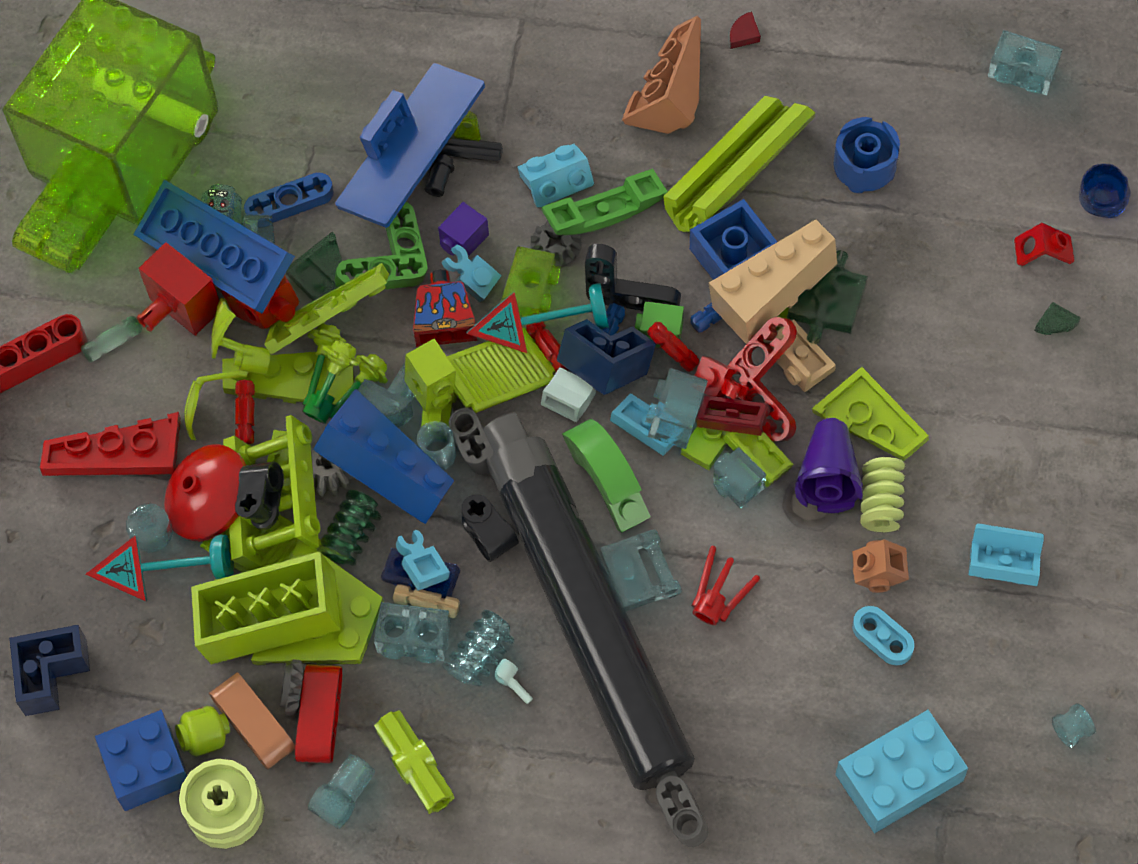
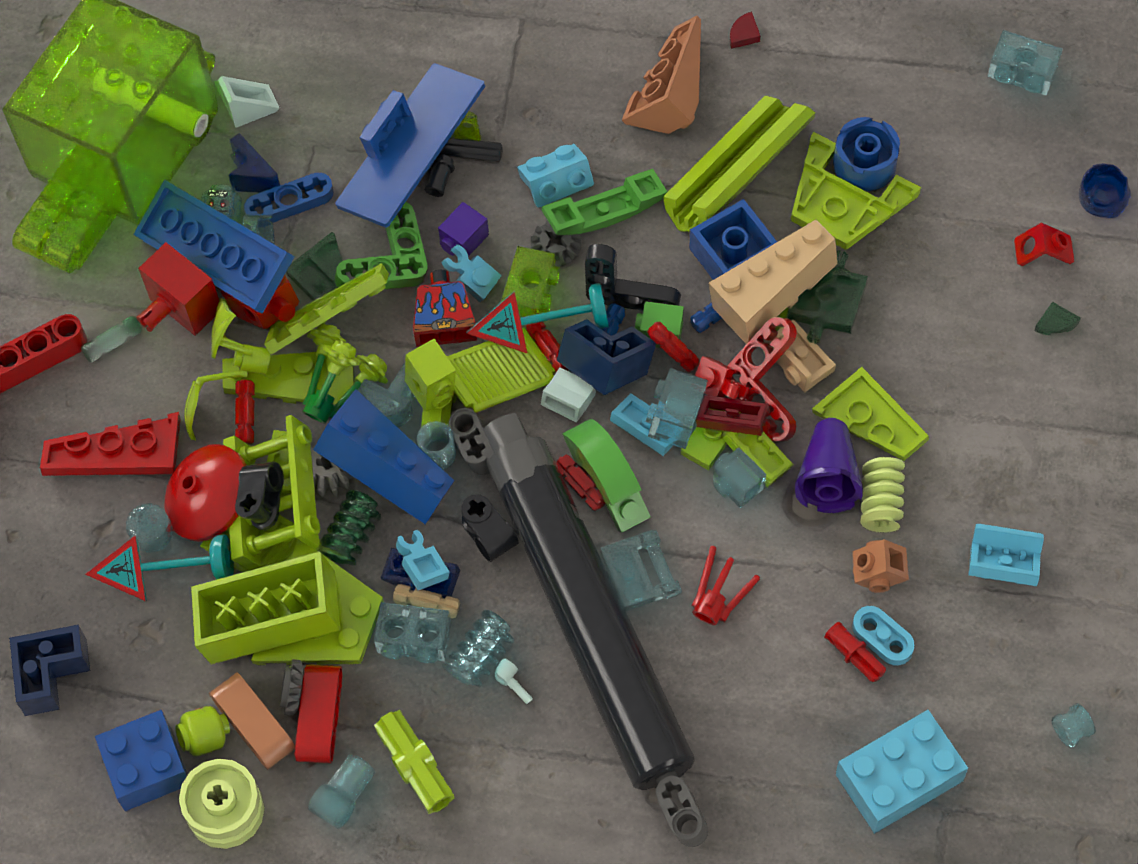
none -> light aqua slope [214,76,279,128]
none -> clear blue slope [229,133,280,193]
none -> red axle [556,454,605,511]
none -> lime wing [791,132,921,250]
none -> red axle [824,622,886,682]

